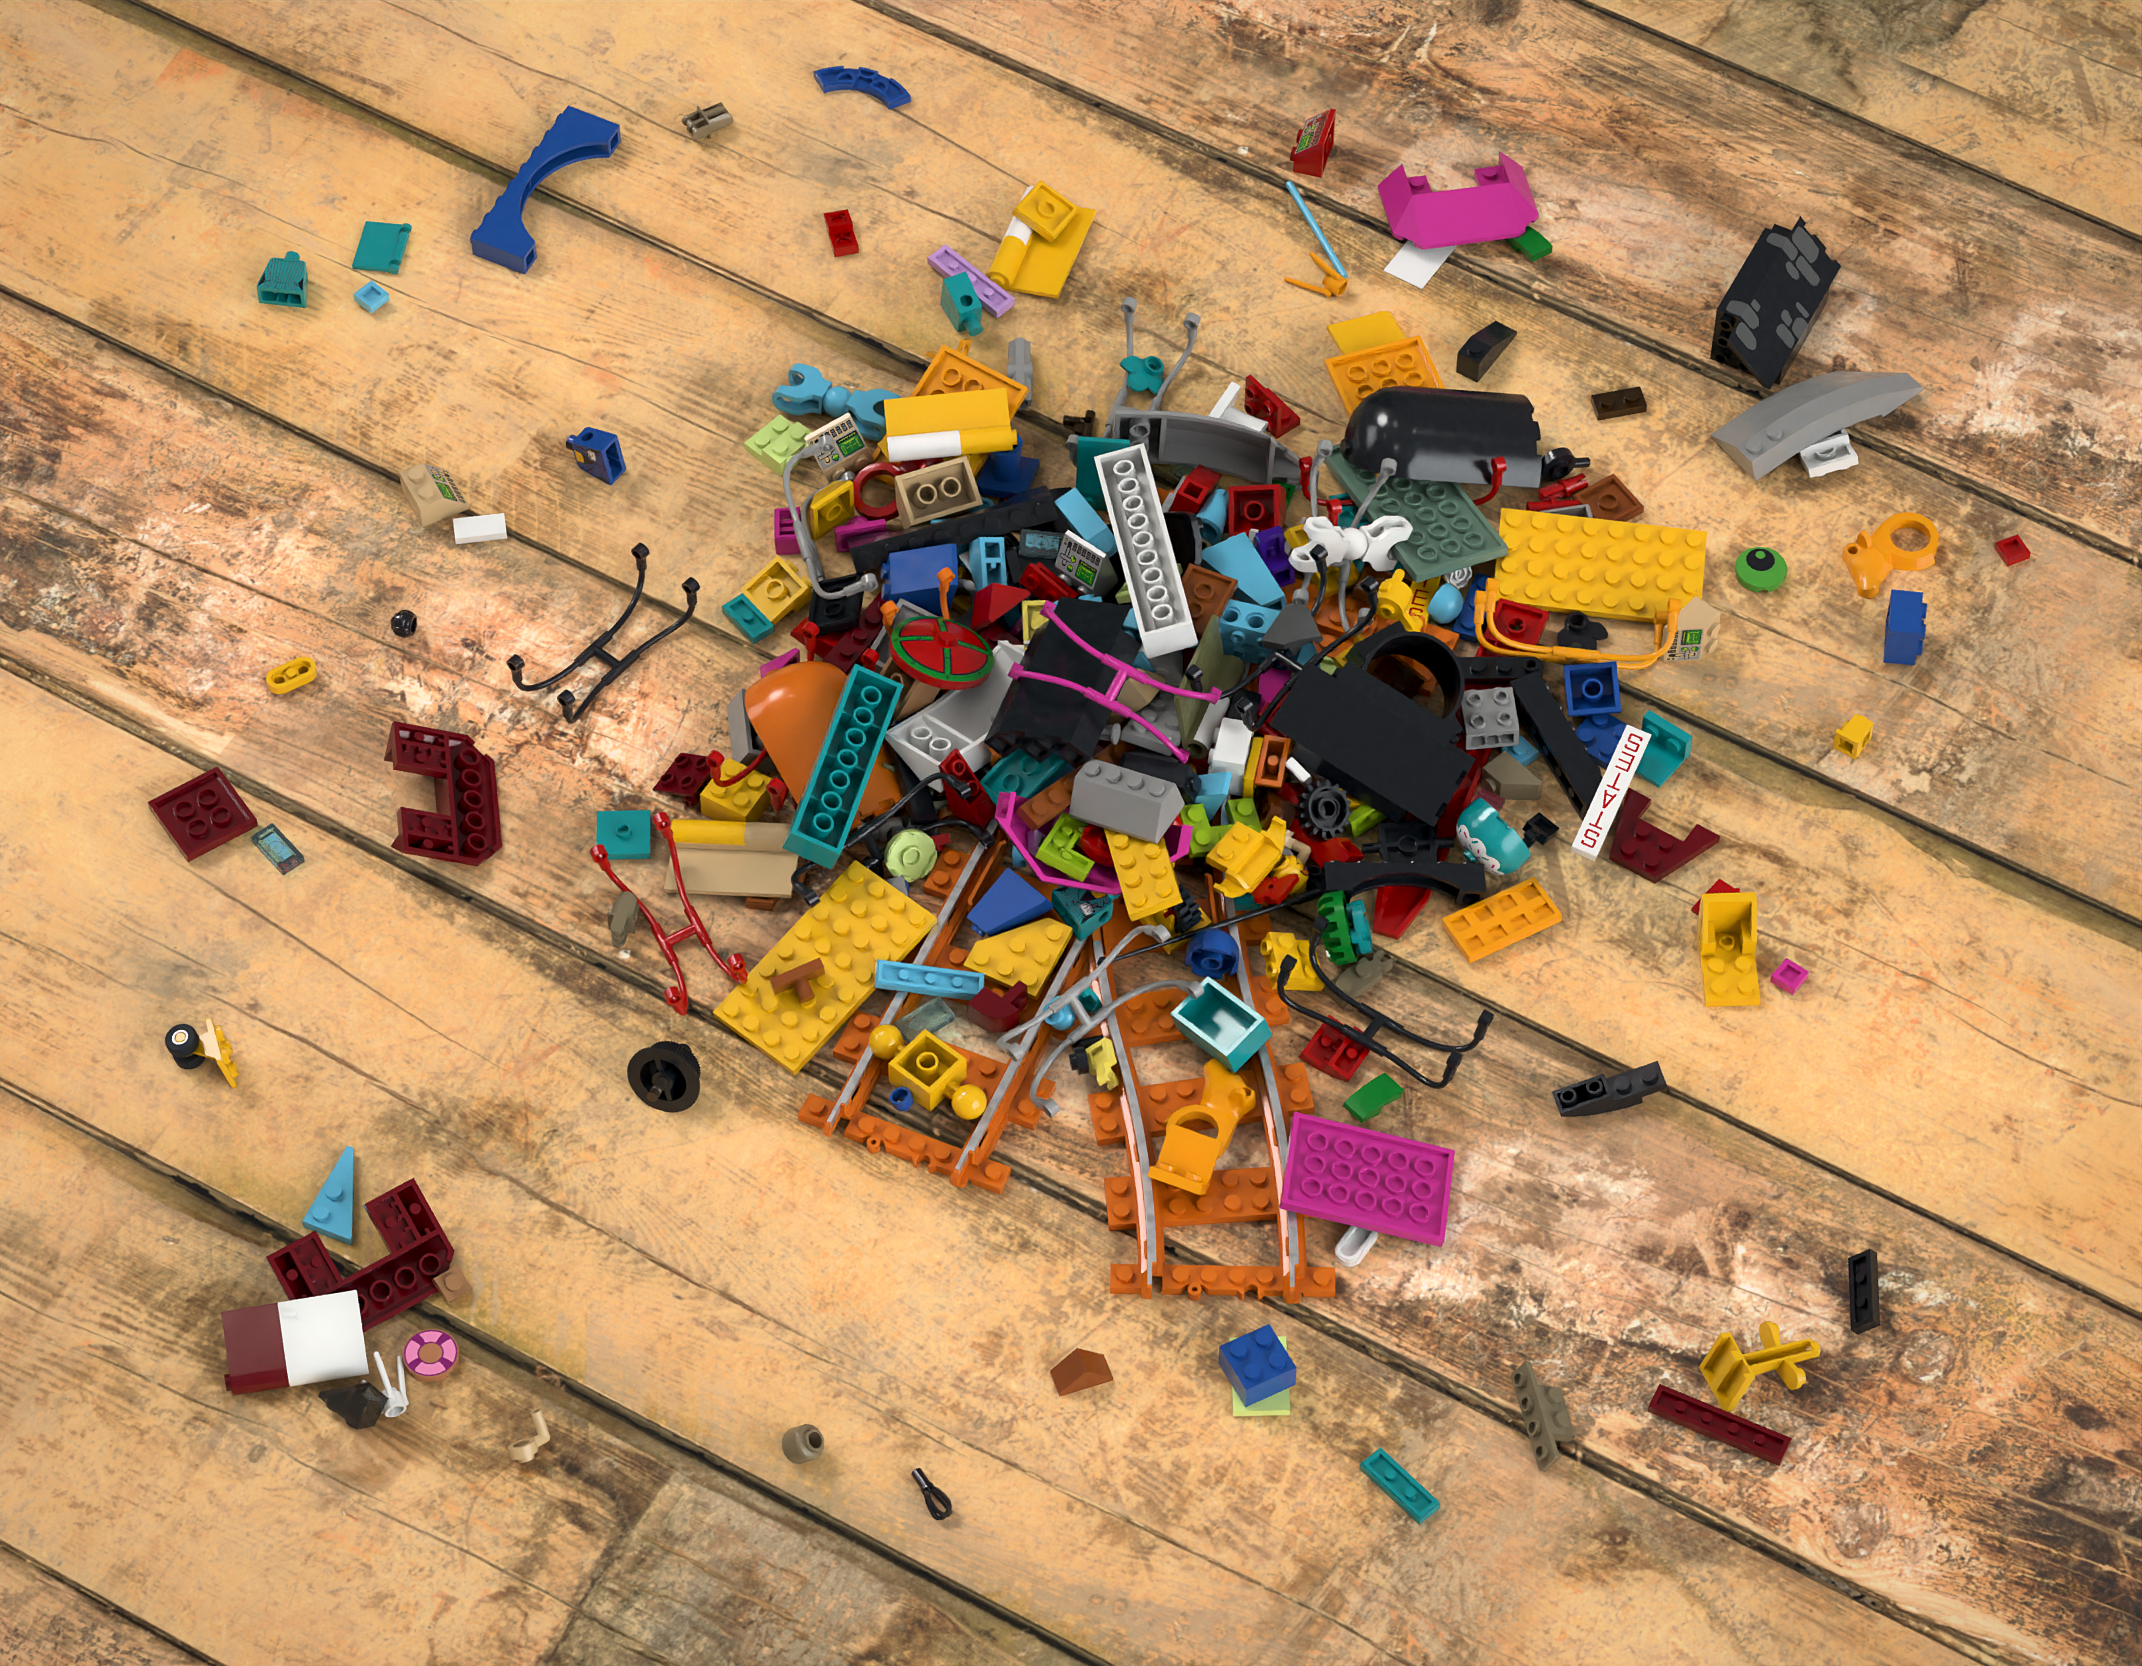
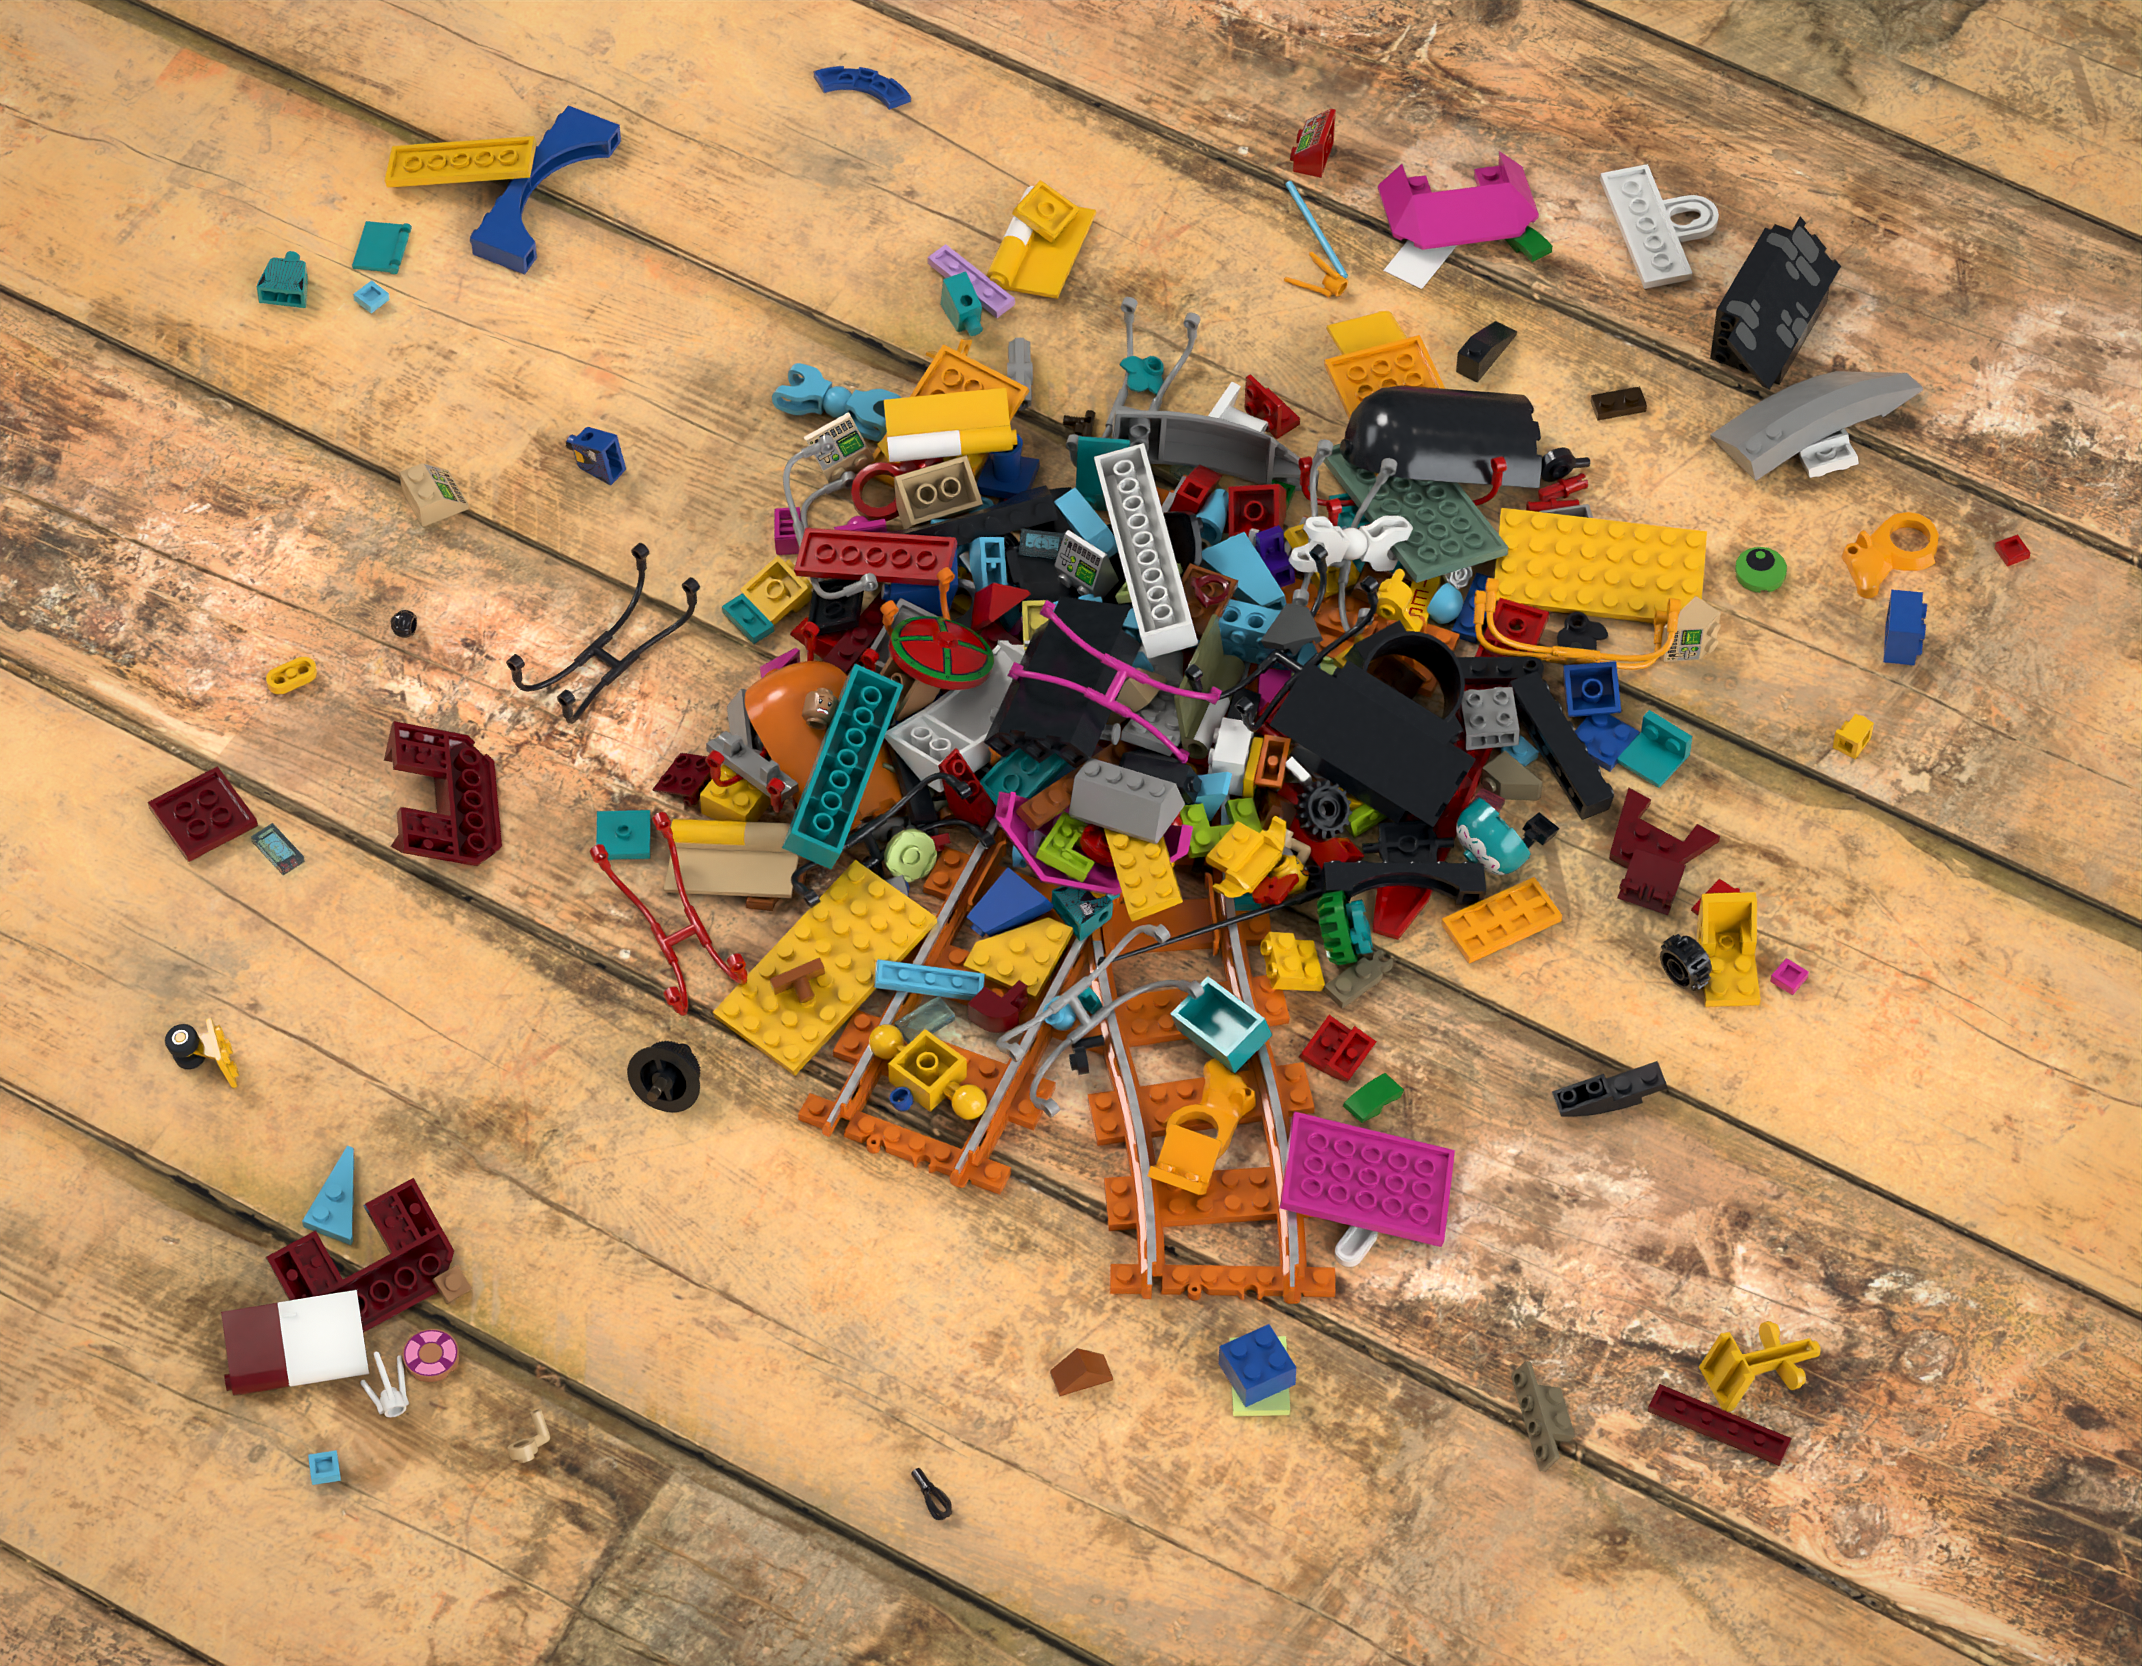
clear smoke slope [318,1382,389,1430] -> none
white tile [453,513,507,544] -> none
dark tan arm [607,891,639,947] -> none
dark tan arm [682,102,734,140] -> none
yellowish green plate [744,415,812,476] -> none
dark tan head [782,1424,824,1464] -> none
yellow slope [810,480,855,542] -> none
red slope [824,209,859,257] -> none
red bracket [1019,562,1079,603] -> none
light yellow plate [1085,1037,1119,1090] -> none
plate [1139,882,1212,955] -> none
blue cylinder [1185,928,1239,979] -> none
black bar [1277,915,1495,1089] -> none
teal tile [1360,1447,1440,1525] -> none
white tile [1570,725,1651,861] -> none
dark orange tile [1572,473,1644,522] -> none
black plate [1848,1249,1880,1335] -> none
none -> medium azure plate [308,1450,341,1485]
none -> yellow plate [384,136,537,188]
none -> light grey hinge [706,731,799,802]
none -> red plate [794,528,958,586]
none -> medium nougat head [802,688,839,730]
none -> dark red piece [1191,574,1229,608]
none -> white plate [1600,164,1719,289]
none -> dark red hinge [1617,848,1686,916]
none -> black gear [1660,934,1712,991]

